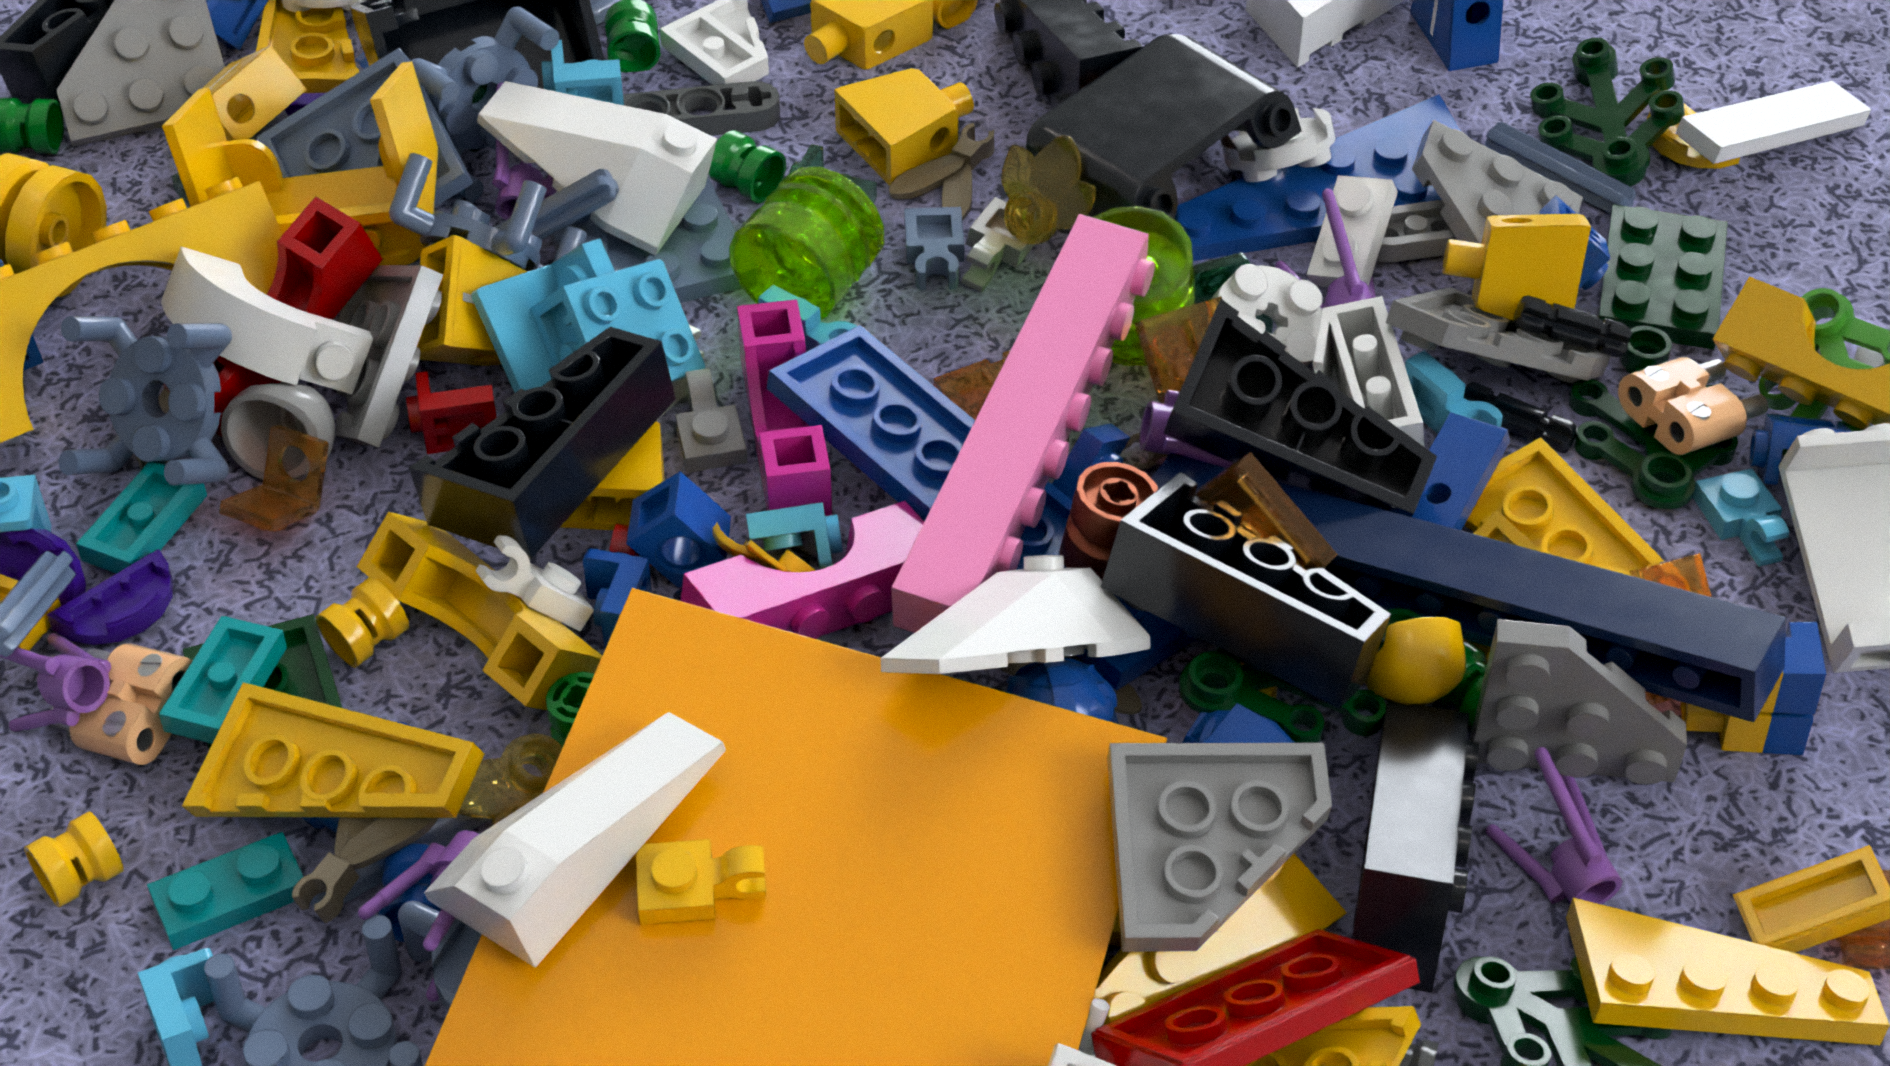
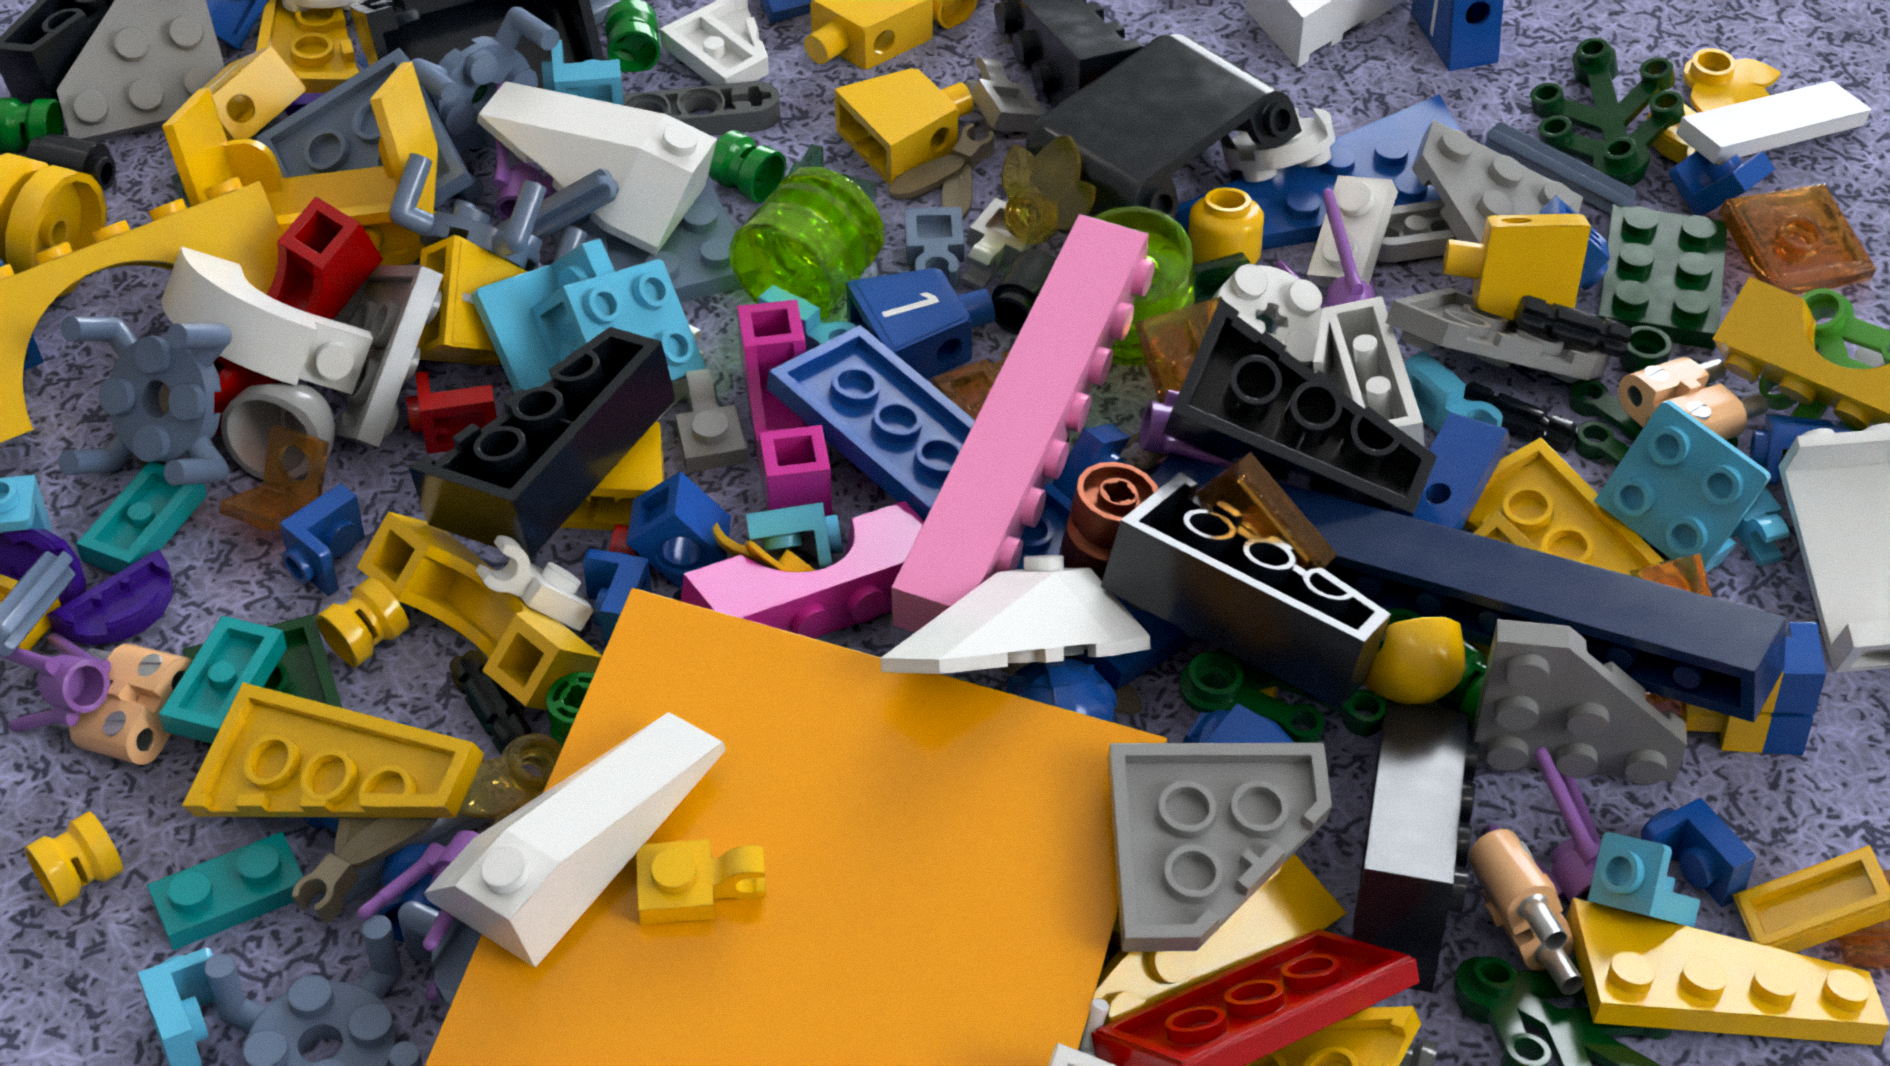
none -> black brick [25,133,116,190]
none -> blue bracket [280,483,365,596]
none -> black axle [449,650,534,759]
none -> blue torso [846,268,995,380]
none -> light grey plate [965,57,1045,134]
none -> black brick [991,249,1056,335]
none -> yellow head [1187,187,1264,278]
none -> light nougat piece [1469,829,1584,995]
none -> medium azure bracket [1587,832,1700,927]
none -> medium azure bracket [1594,400,1771,578]
none -> blue bracket [1641,797,1756,908]
none -> blue bracket [1669,151,1775,216]
none -> yellow plate [1683,48,1781,113]
none -> clear orange plate [1718,184,1877,295]

